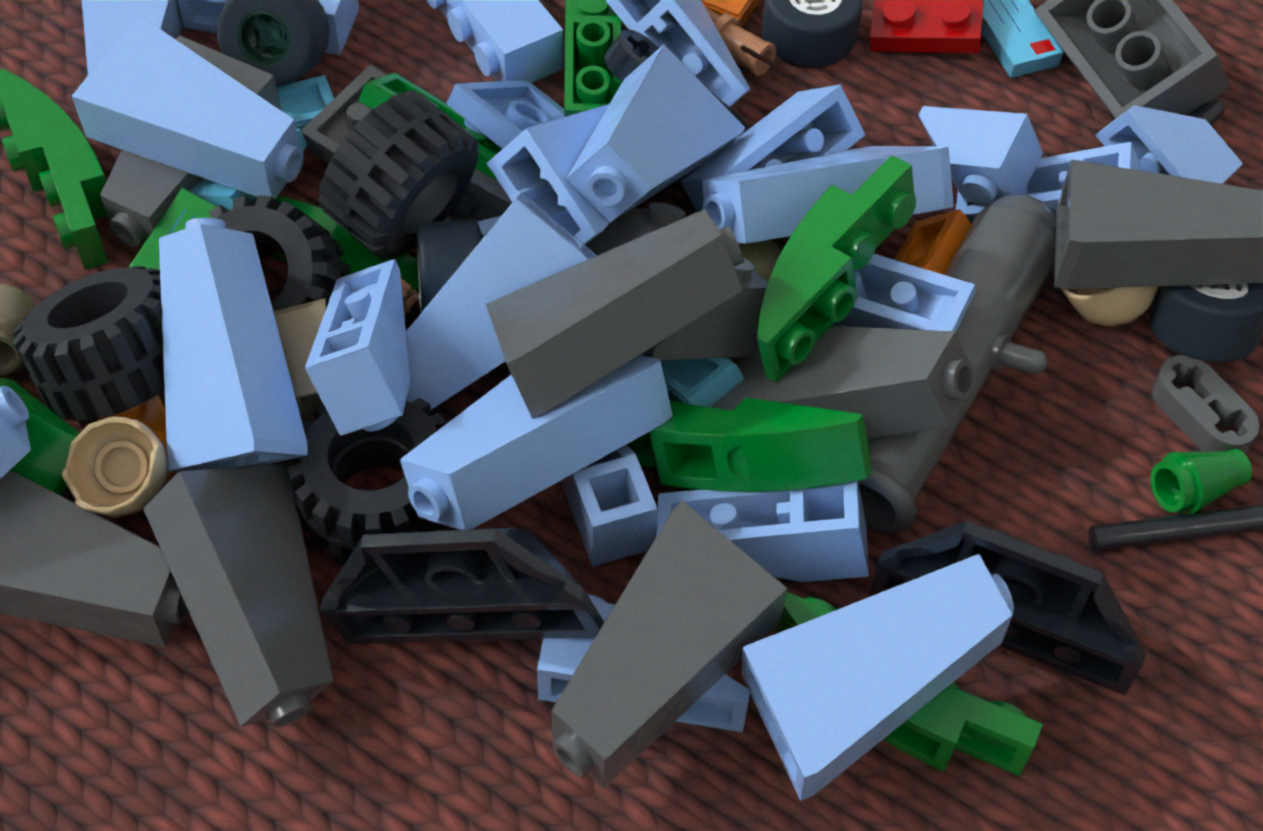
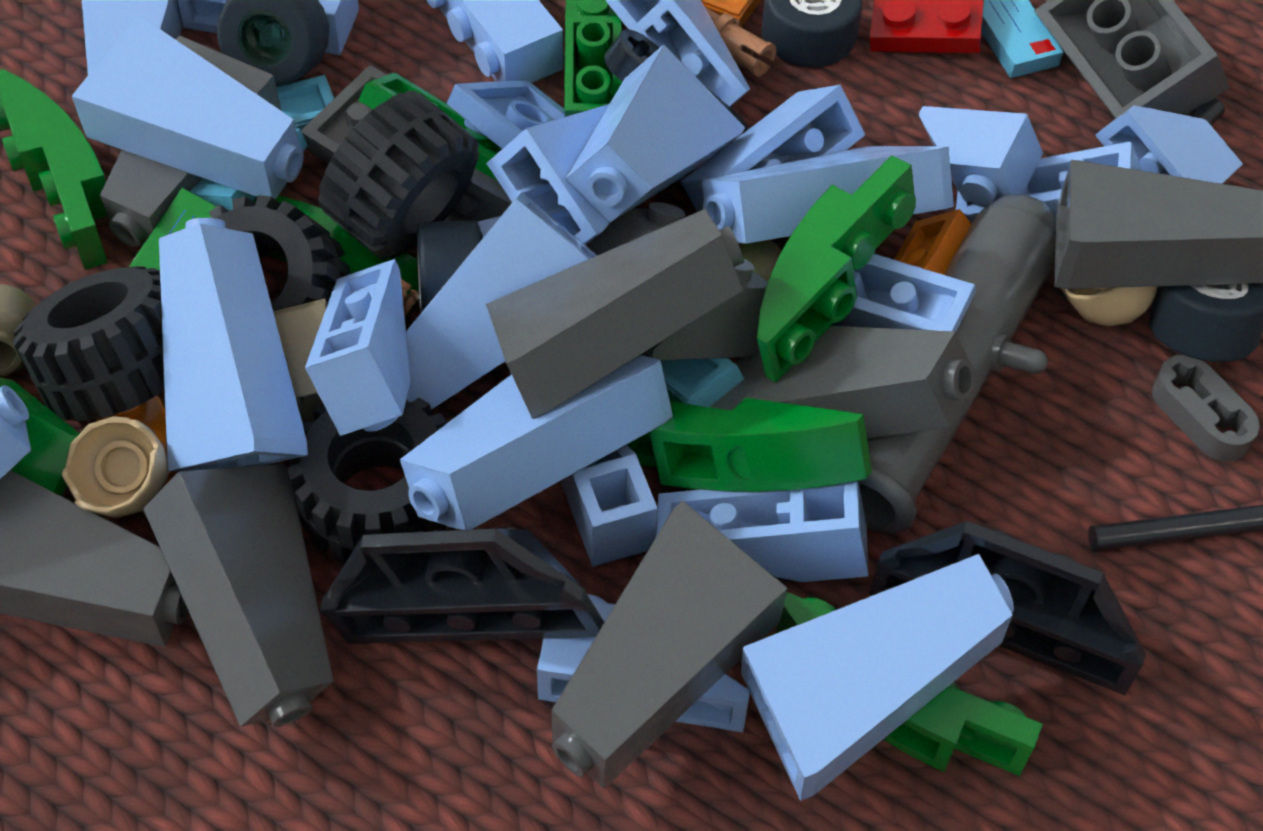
green cone [1150,449,1252,514] -> none

